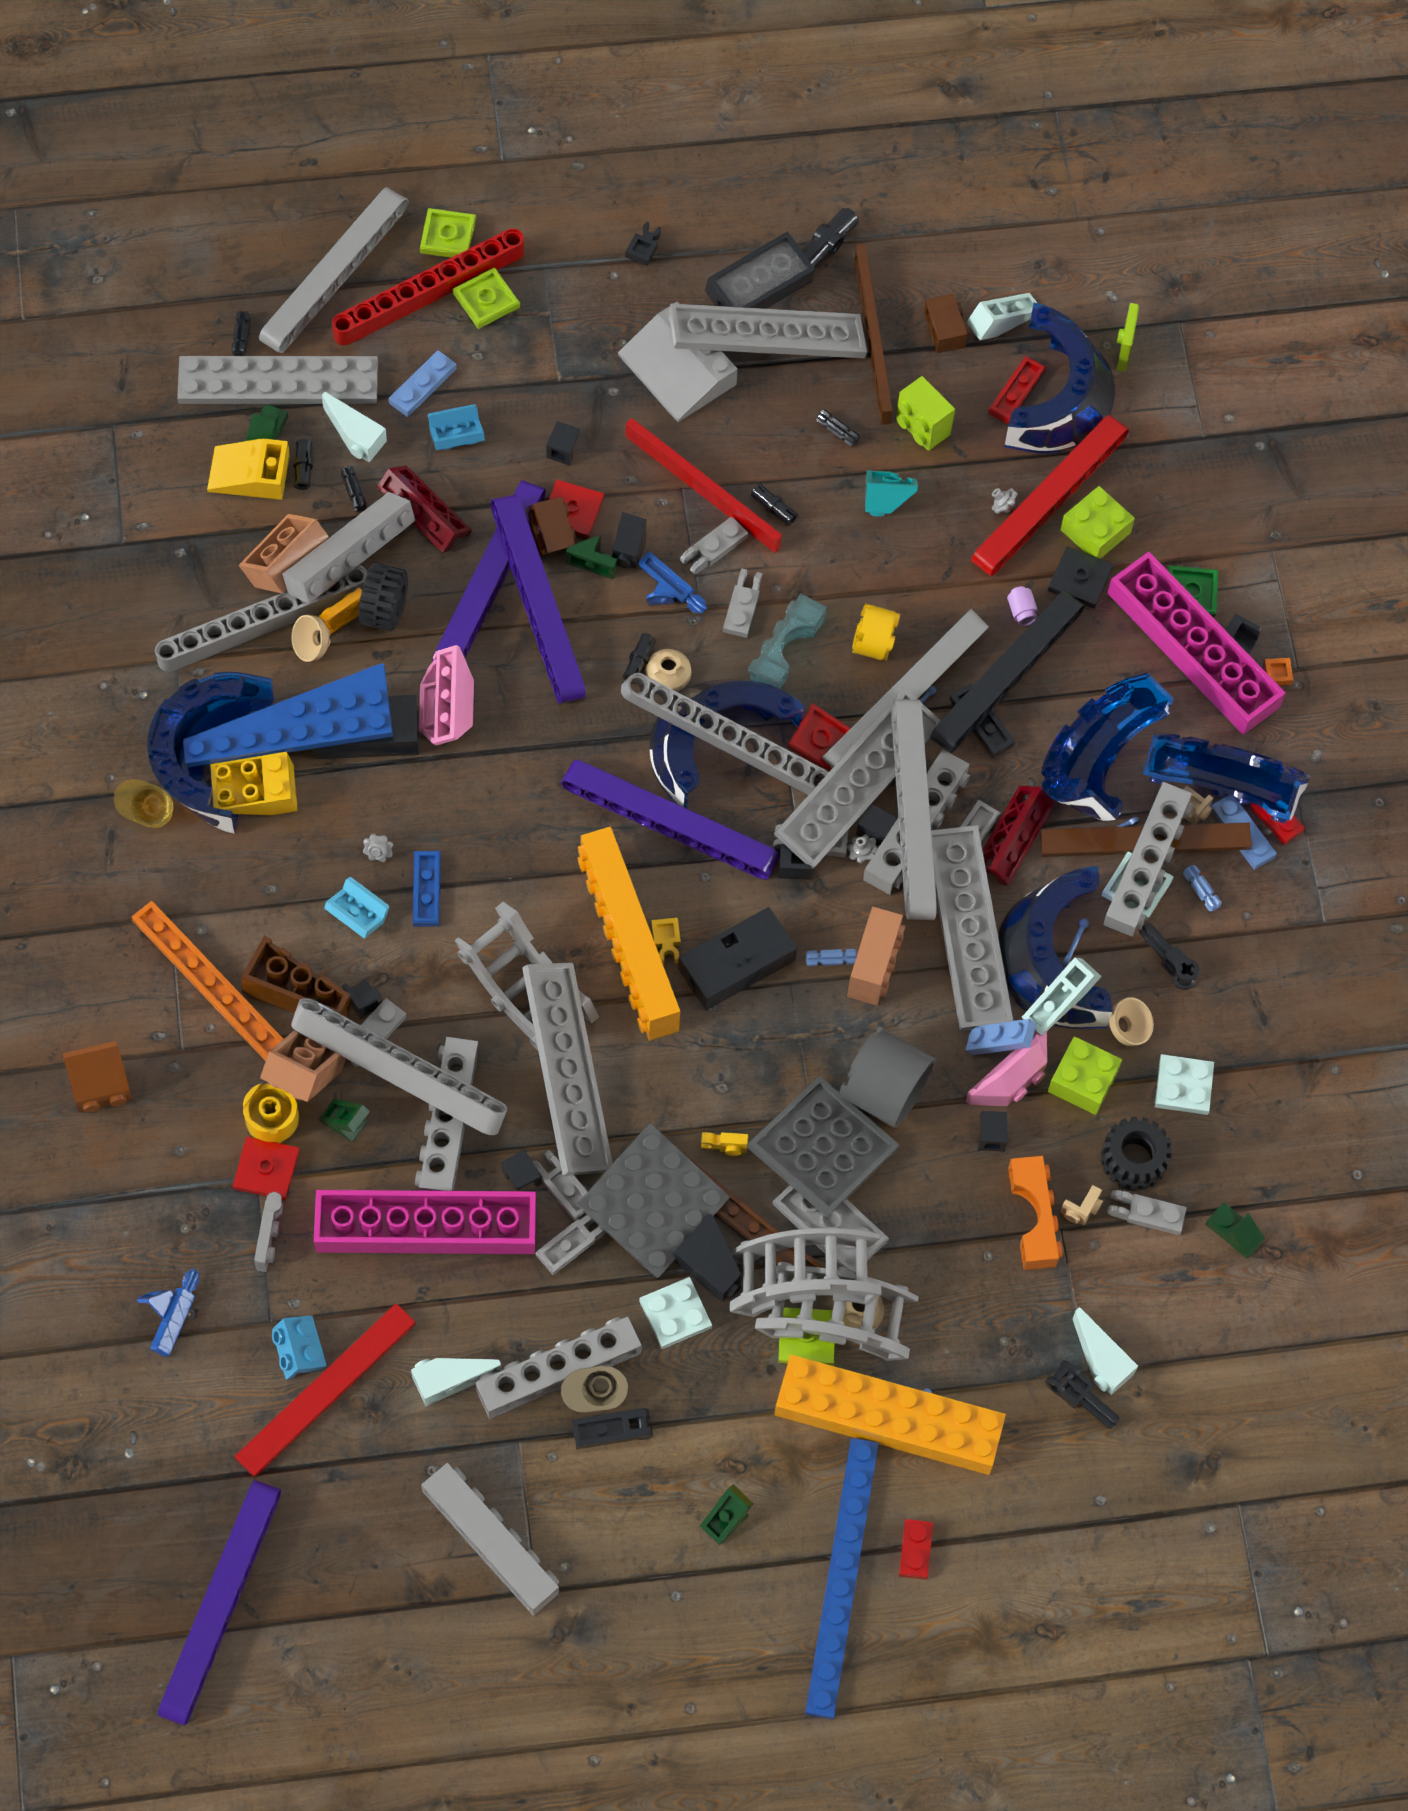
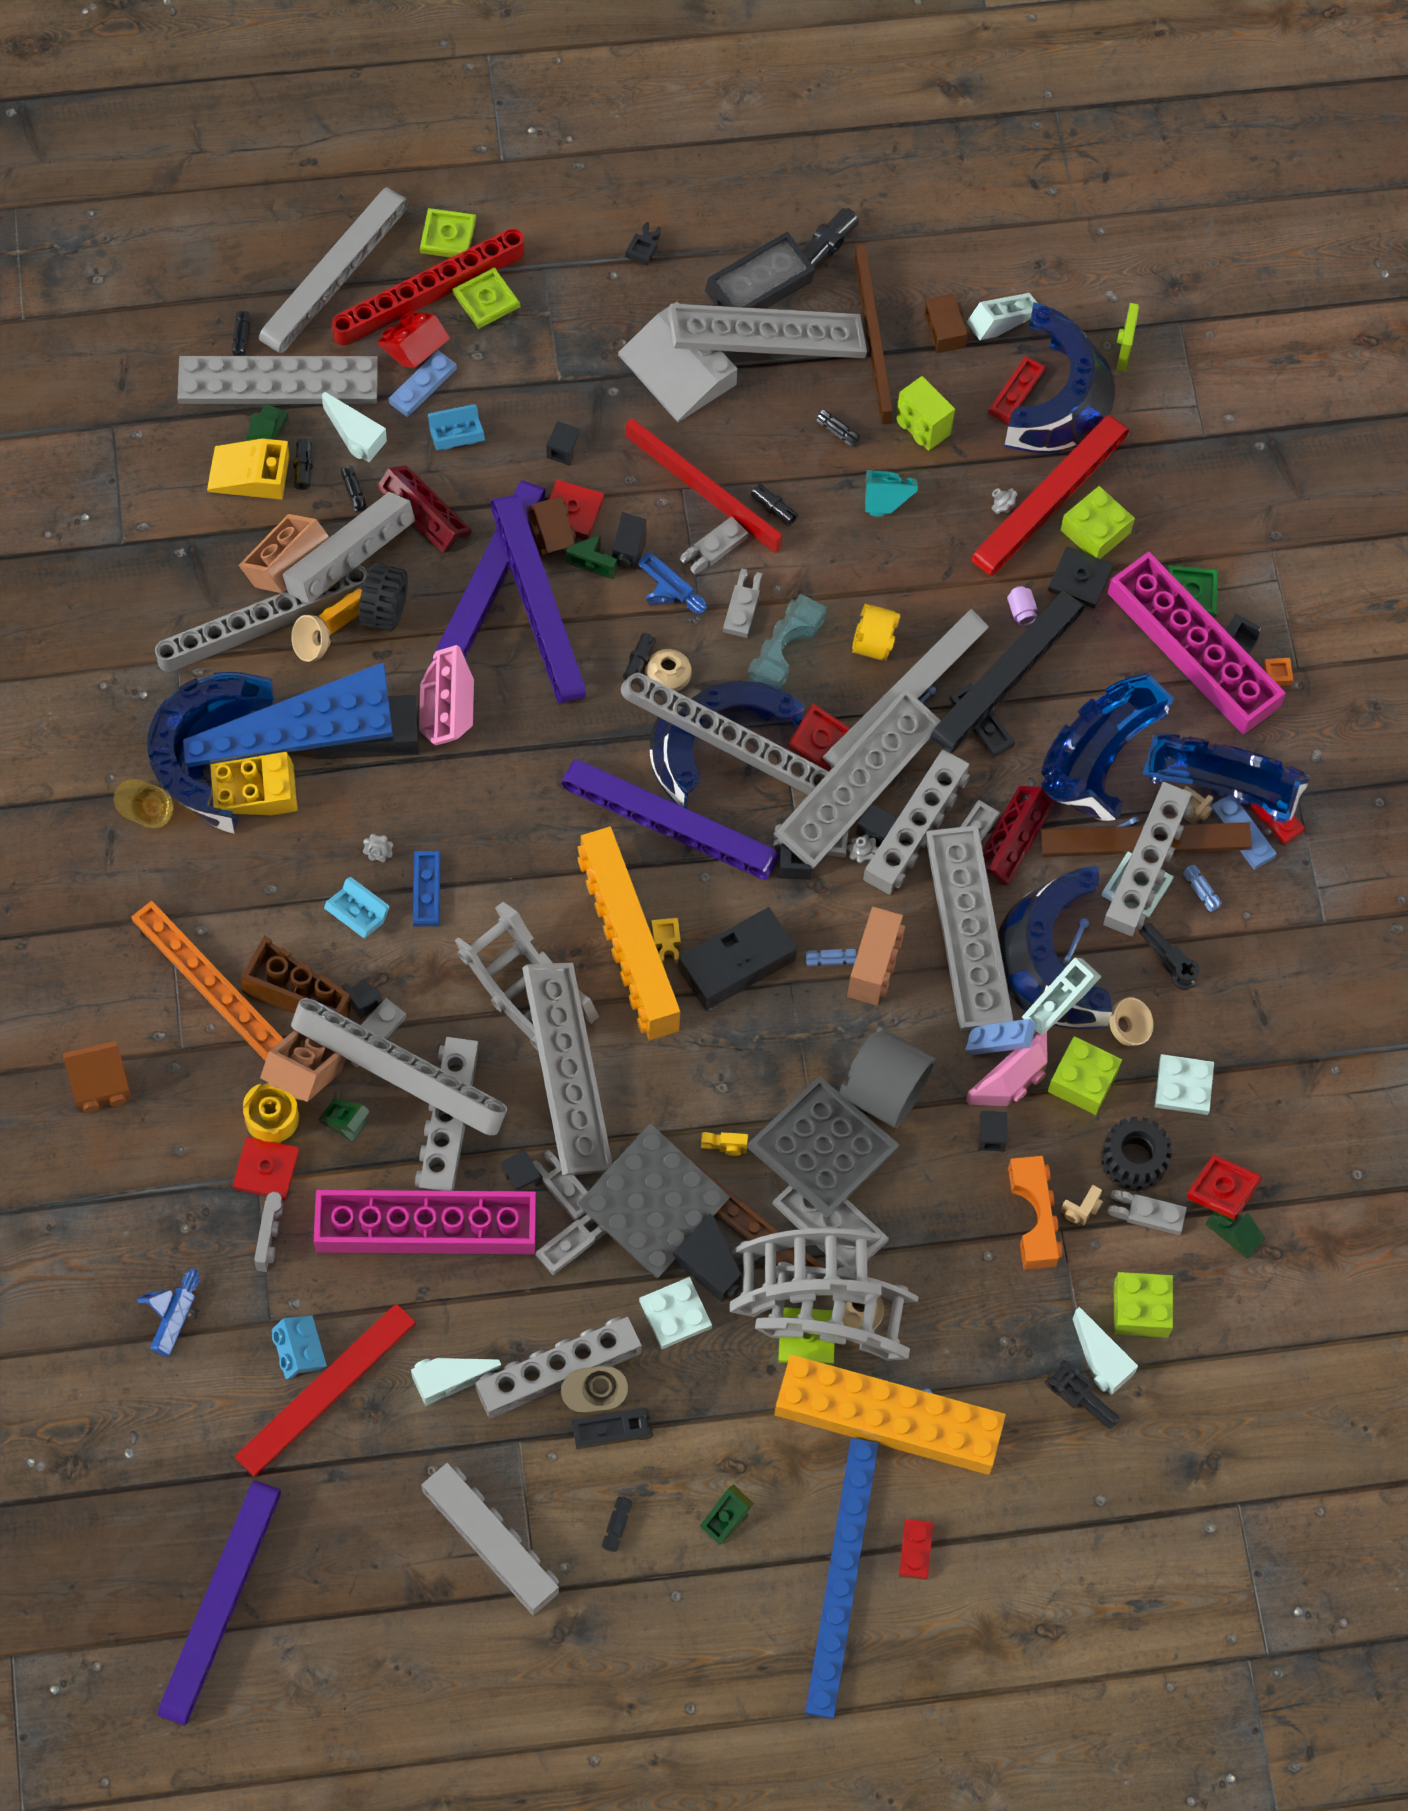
light grey beam [891,699,937,920] -> none
none -> red slope [377,312,450,368]
none -> black axle [602,1497,632,1552]
none -> lime brick [1113,1272,1173,1338]
none -> red plate [1187,1154,1261,1220]

